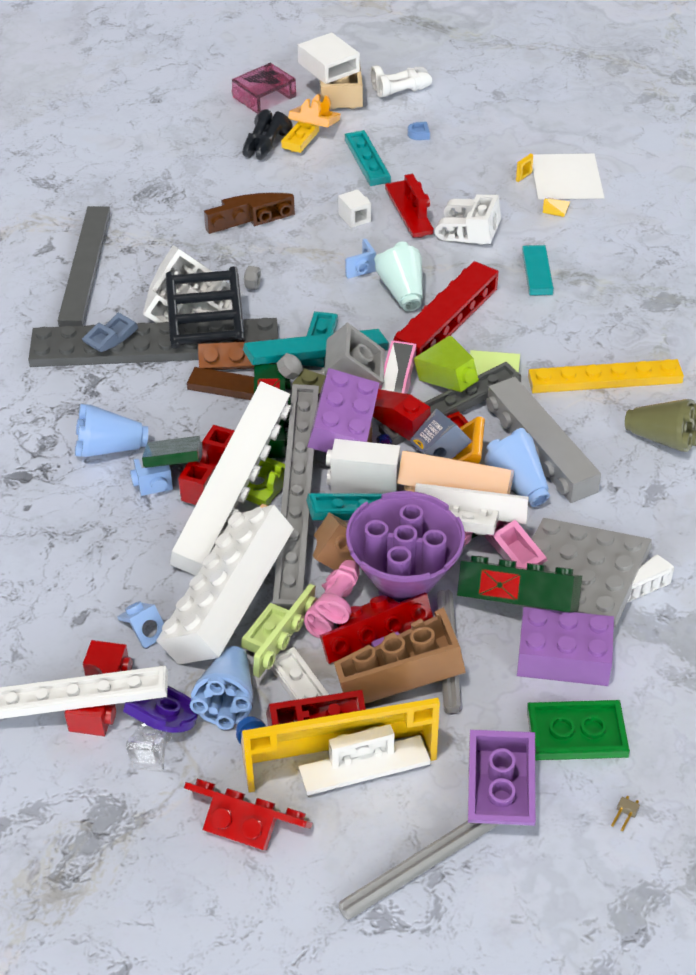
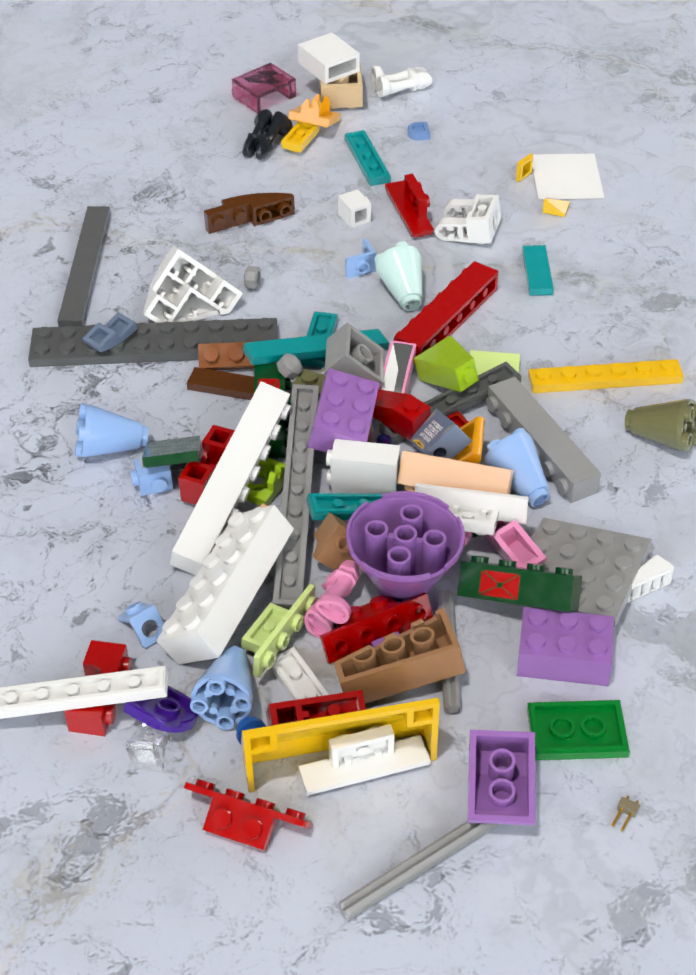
black bar [166,266,245,349] -> none

